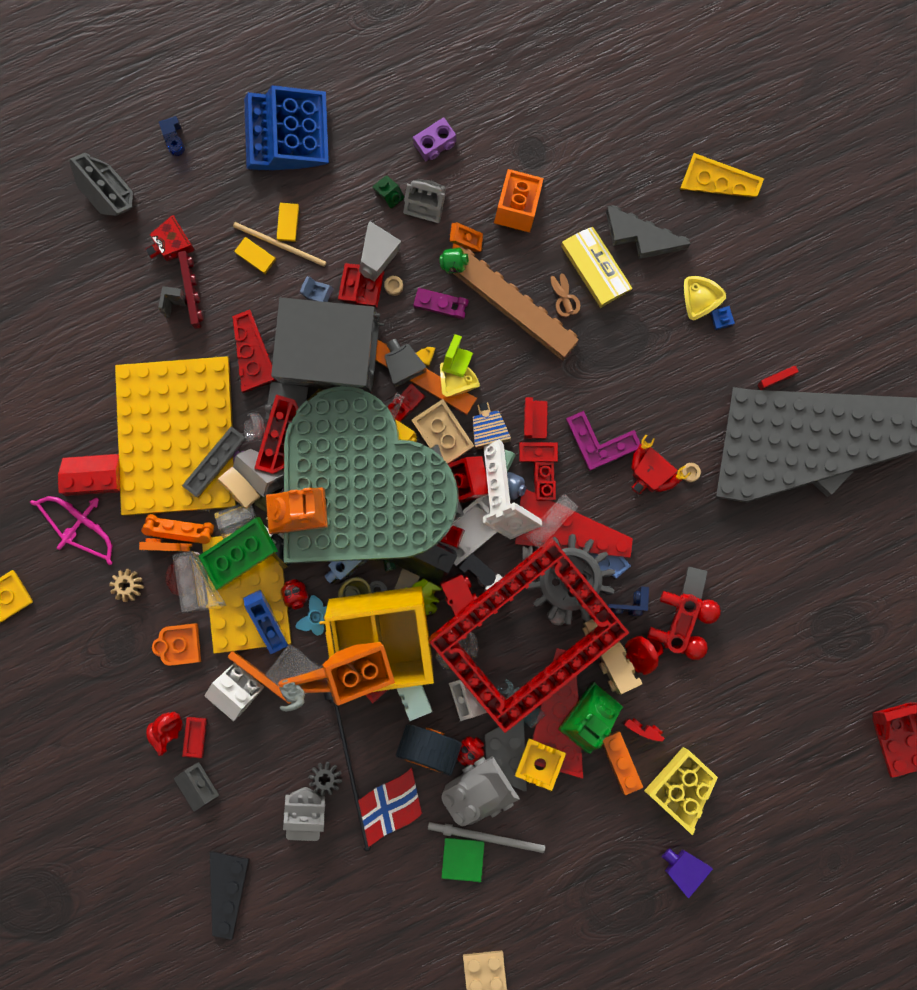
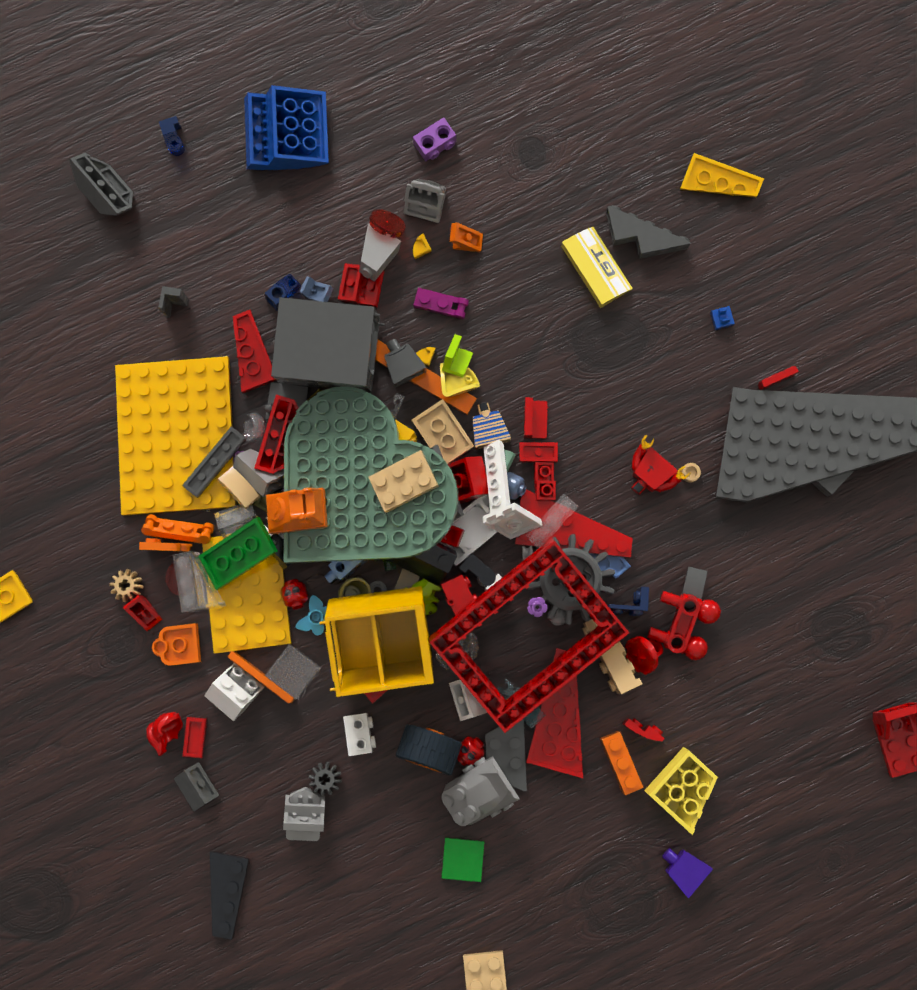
dark pink piece [30,496,112,565] -> none
red slope [58,454,120,496] -> none
red torso [146,216,195,261] -> none
dark red plate [178,251,204,329] -> none
tan axle [233,222,326,267] -> none
yellow tile [234,237,276,274] -> none
blue slope [243,589,288,654] -> none
yellow tile [277,203,299,242] -> none
orange slope [278,642,395,712] -> none
flag [321,678,422,851] -> none
dark green bracket [373,175,405,208] -> none
tan tile [384,276,403,296] -> none
red slope [387,383,426,422] -> none
light aqua piece [397,685,433,721] -> none
light grey bar [428,822,545,853] -> none
green head [440,248,469,274] -> none
medium nougat brick [453,247,579,361] -> none
orange slope [494,169,544,233] -> none
yellow piece [515,739,566,791] -> none
medium nougat piece [551,273,580,318] -> none
green piece [558,682,623,754] -> none
magenta plate [566,411,641,471] -> none
light yellow hat [684,276,726,320] -> none
none -> red slope [123,595,162,631]
none -> leg [265,274,301,311]
none -> white brick [343,713,376,756]
none -> tan plate [368,450,439,513]
none -> clear red tile [369,209,406,238]
none -> yellow tile [413,234,432,259]
none -> medium lavender plate [527,597,547,617]

